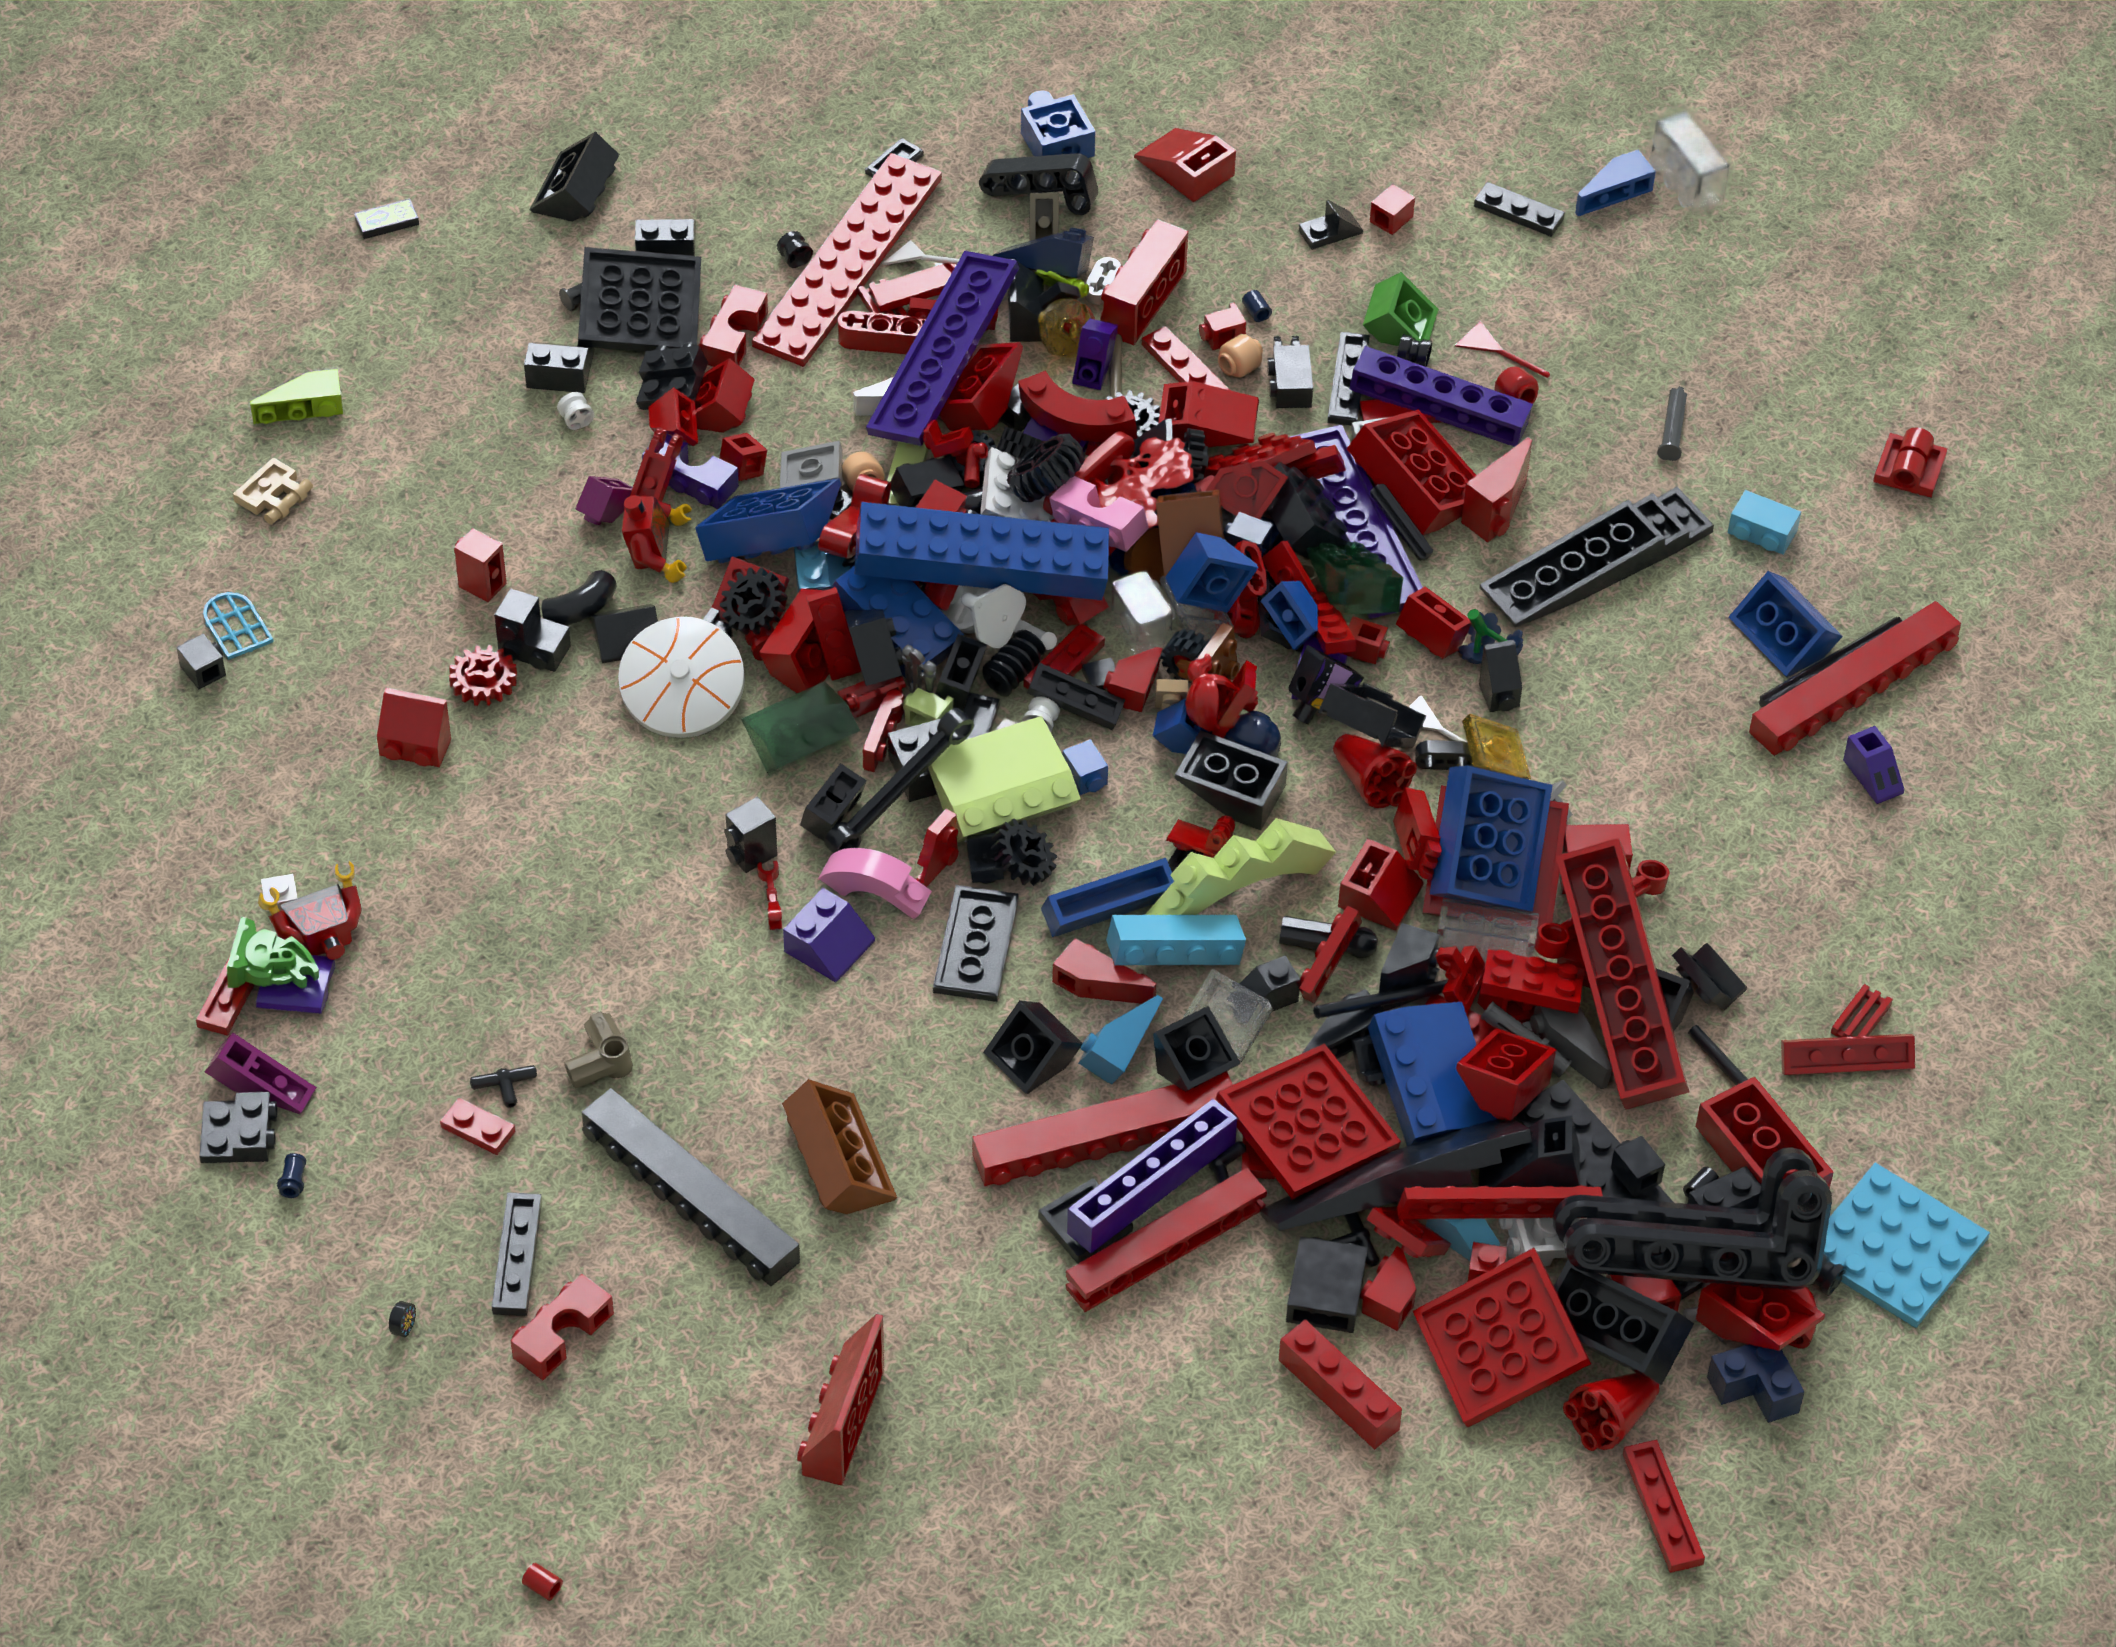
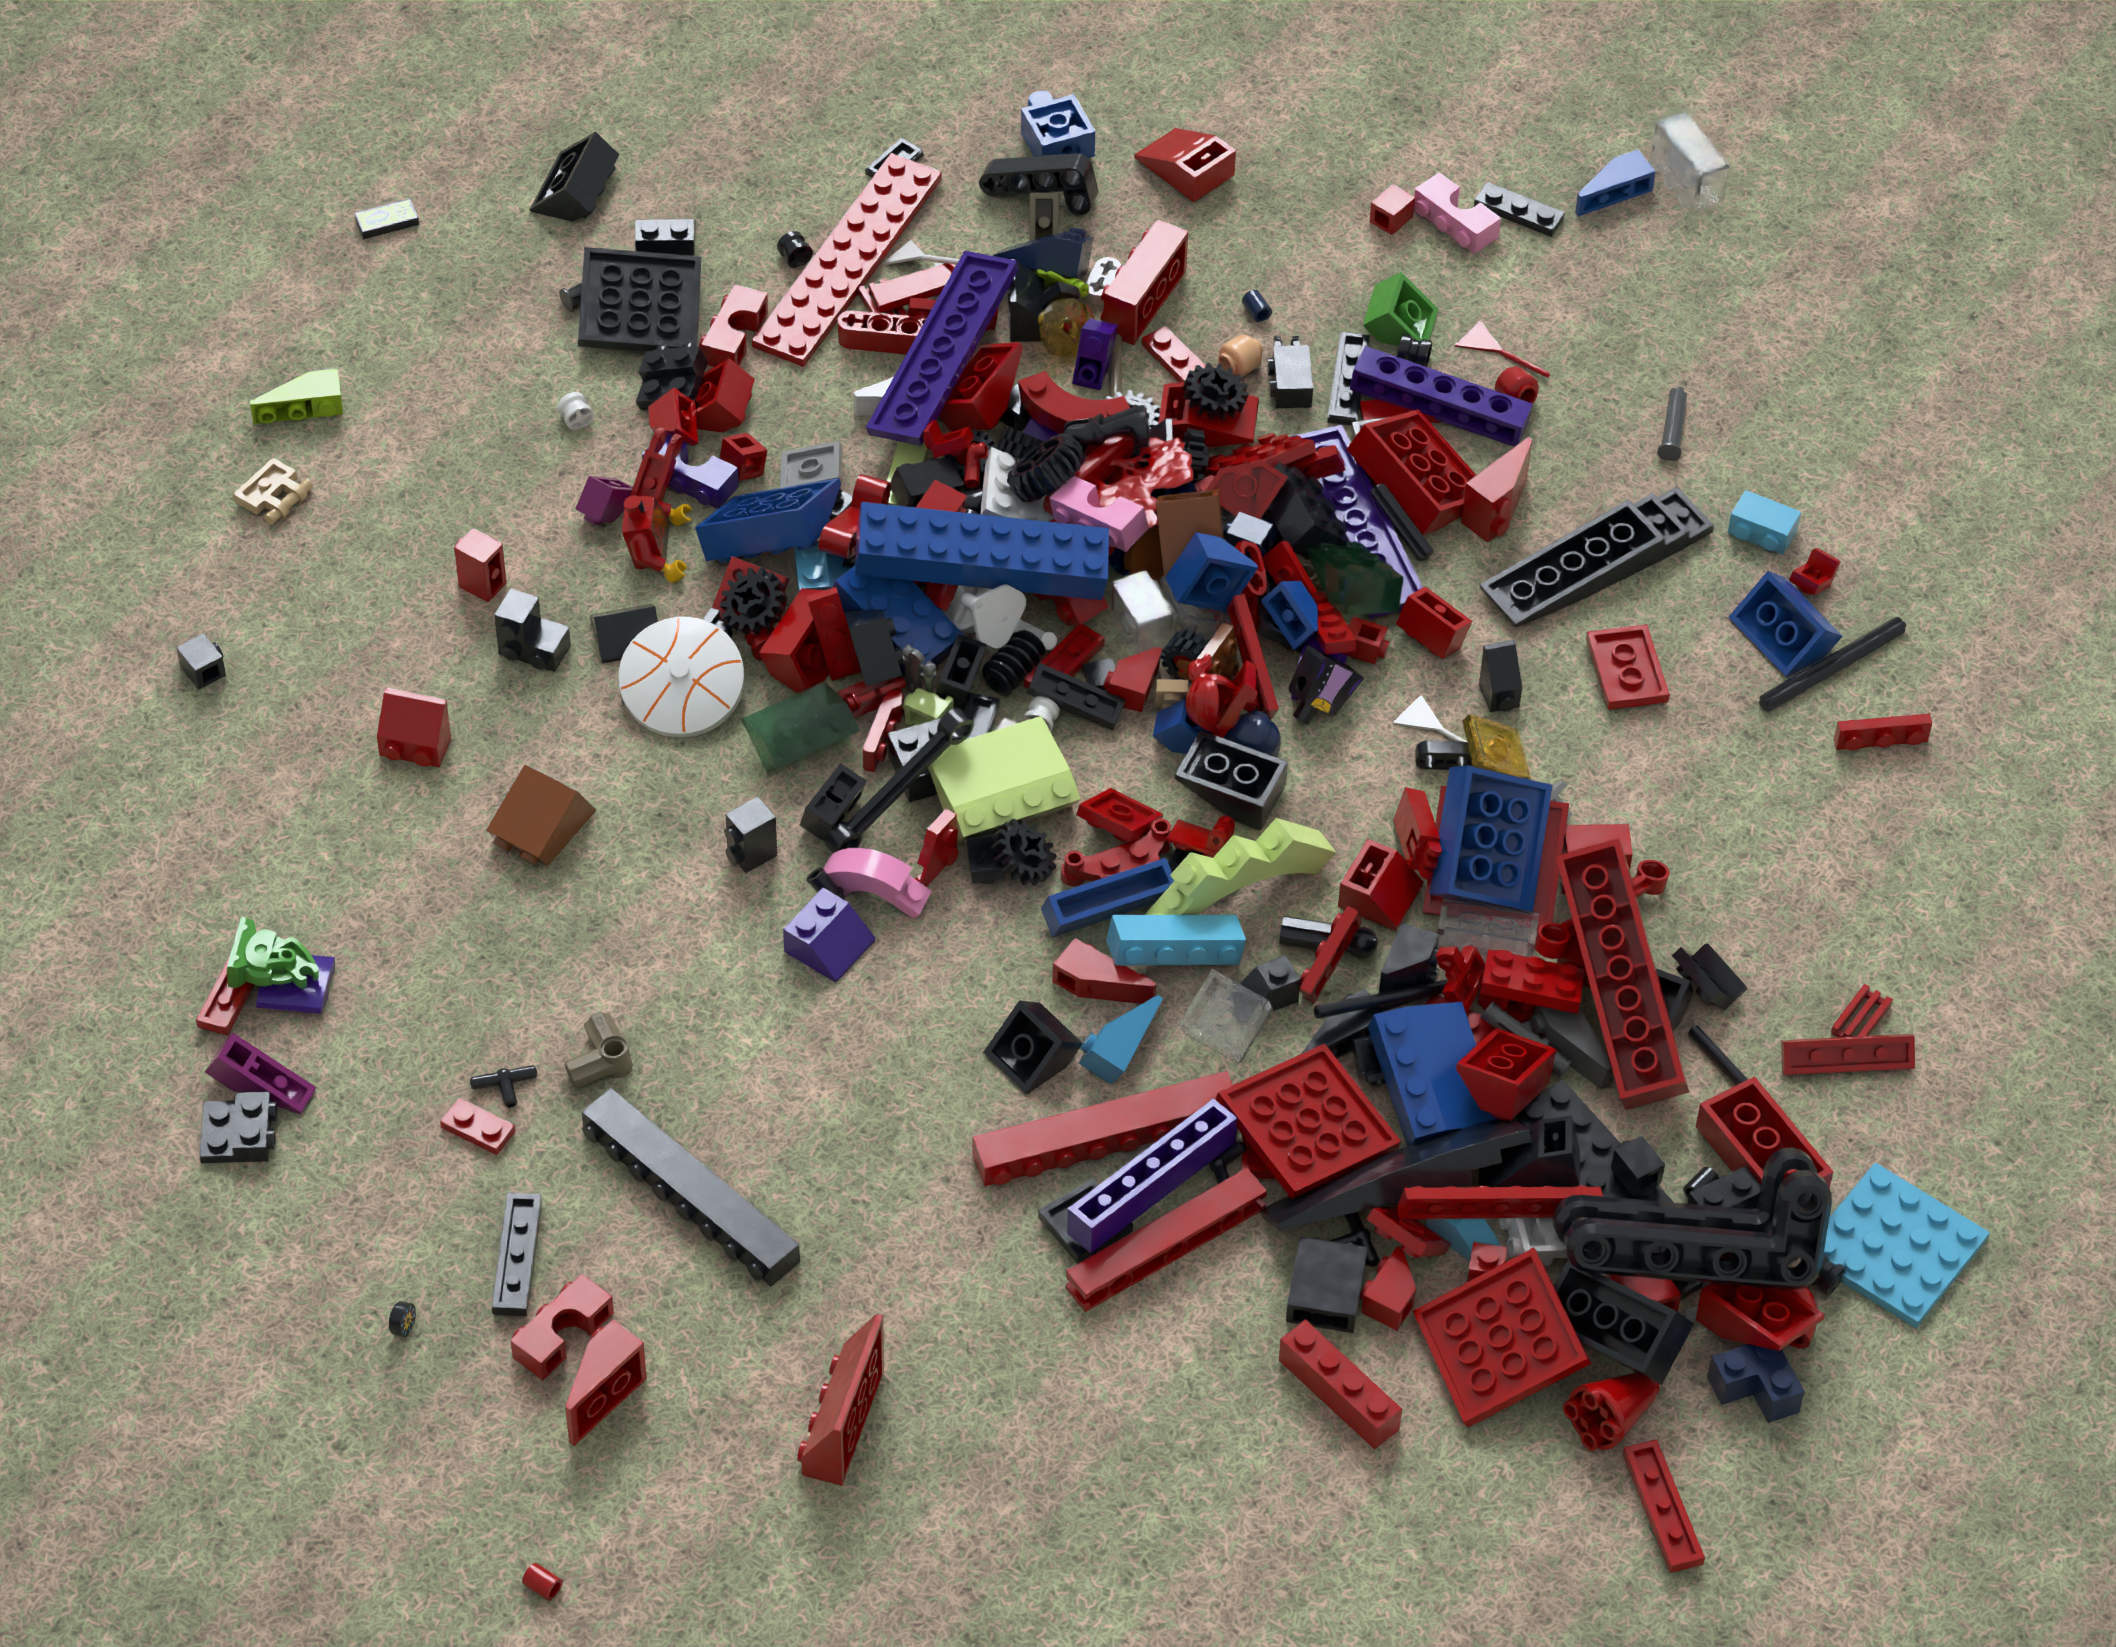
medium azure window [203,592,274,660] -> none
red torso [258,861,362,960] -> none
white plate [261,874,297,911] -> none
dark blue pin [277,1153,307,1198] -> none
red gear [449,645,517,706] -> none
black slope [524,342,595,393] -> none
black cylinder [541,570,617,626] -> none
red piece [757,861,782,930] -> none
dark orange slope [782,1079,897,1215] -> none
light nougat head [842,451,884,492] -> none
tile [933,885,1019,1002] -> none
brick [1062,739,1108,795] -> none
black slope [1153,1006,1241,1092] -> none
red brick [1199,302,1246,351] -> none
black slope [1299,200,1363,250] -> none
black piece [1318,682,1427,748] -> none
red cone [1333,734,1417,808] -> none
dark blue plant [1458,609,1523,664] -> none
red brick [1749,601,1961,756] -> none
dark purple slope [1843,726,1904,804] -> none
red plate [1873,427,1948,498] -> none
none -> dark orange slope [486,765,596,866]
none -> red slope [565,1319,647,1446]
none -> black pin [806,867,845,900]
none -> red plate [1060,818,1173,887]
none -> black piece [1063,405,1150,448]
none -> red plate [1076,788,1164,842]
none -> black gear [1182,363,1249,420]
none -> red tile [1227,594,1279,719]
none -> bright pink arch [1414,173,1501,254]
none -> plate [1586,624,1670,710]
none -> red bracket [1789,548,1840,595]
none -> red plate [1833,713,1932,750]

